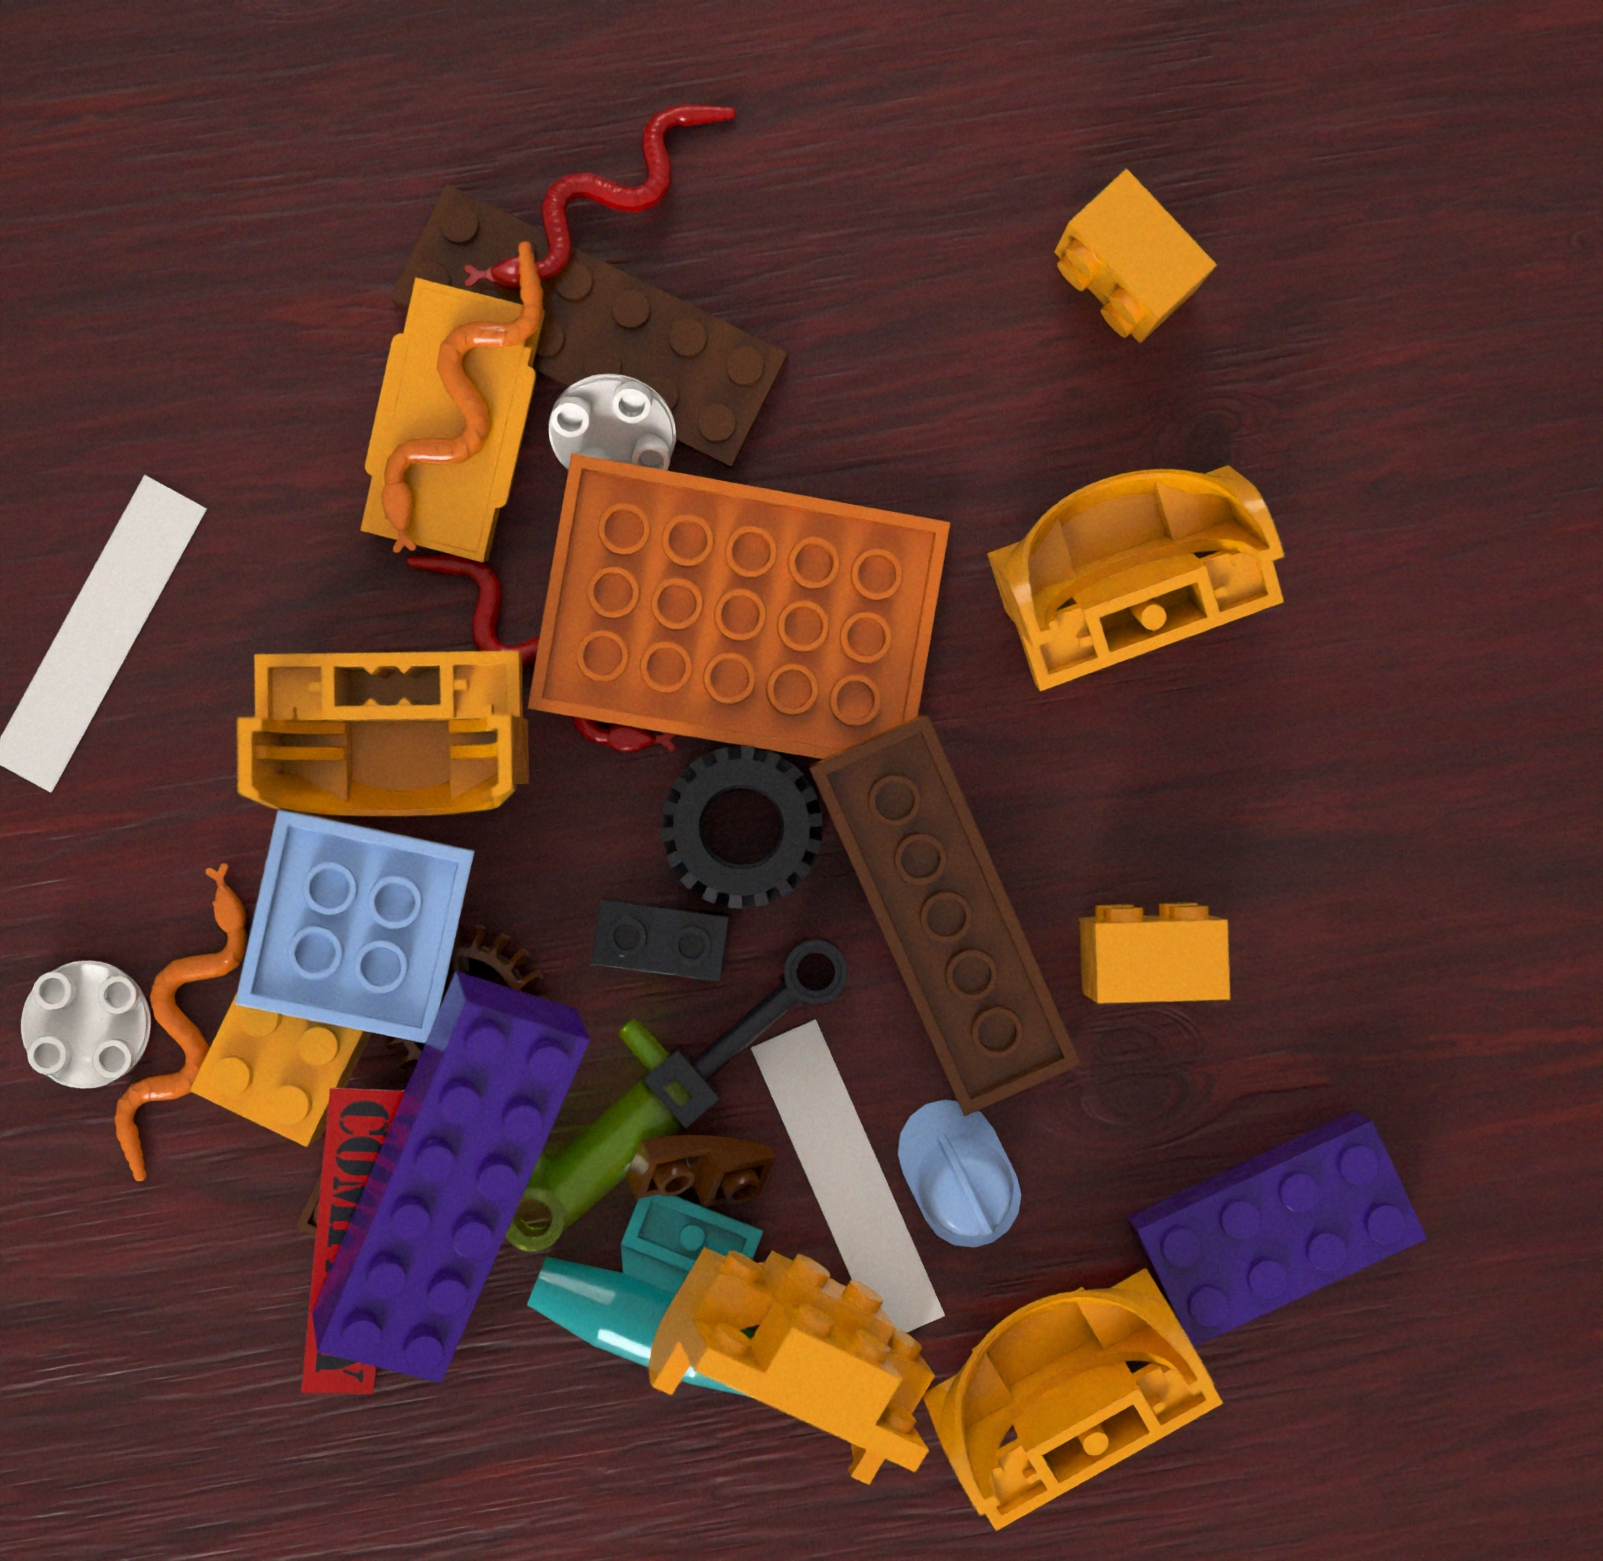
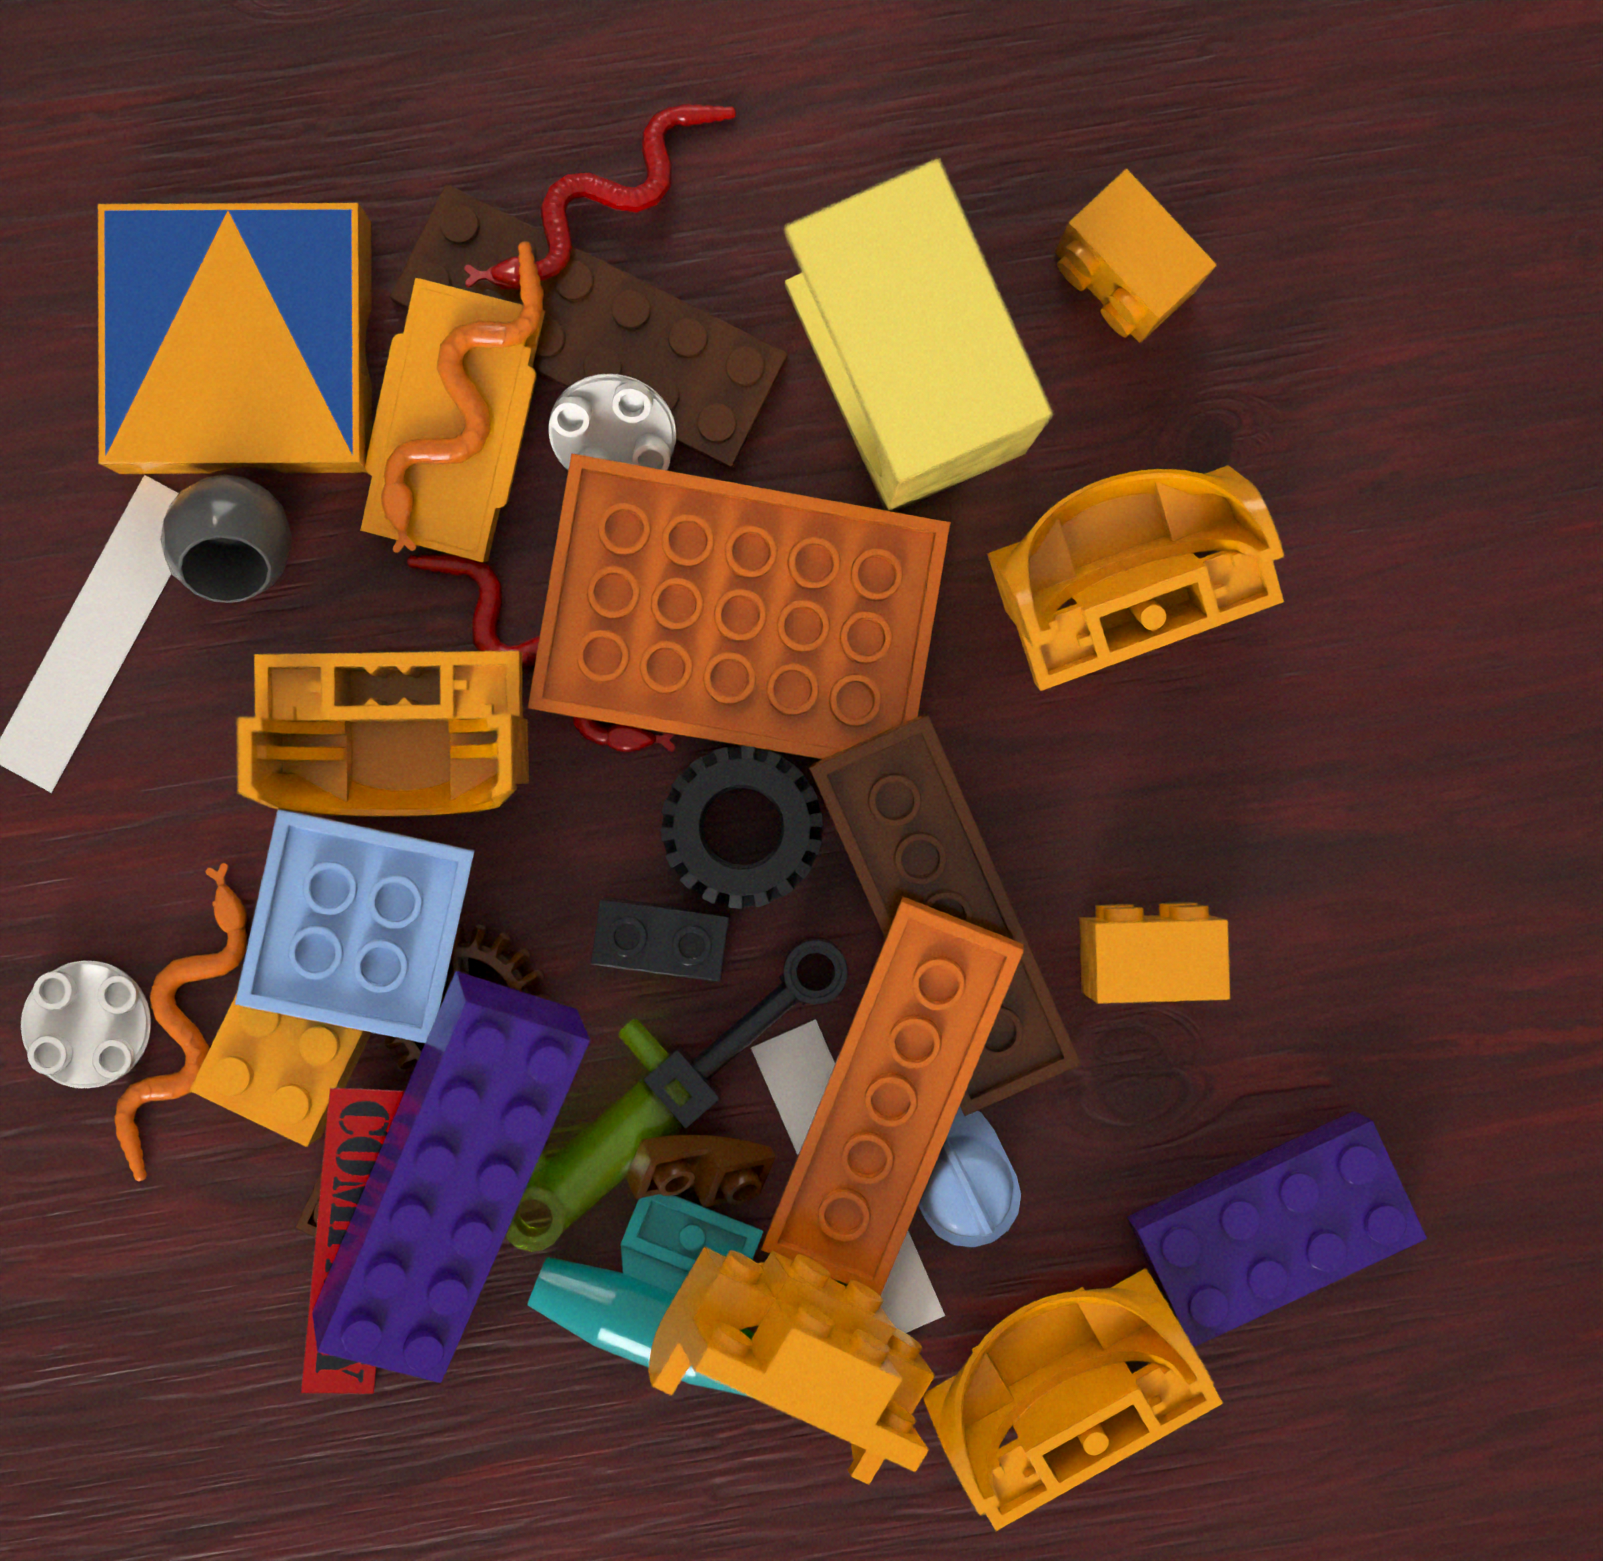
none -> tile [98,203,372,474]
none -> dark grey helmet [160,474,292,603]
none -> orange plate [761,896,1024,1296]
none -> light yellow piece [785,159,1053,512]

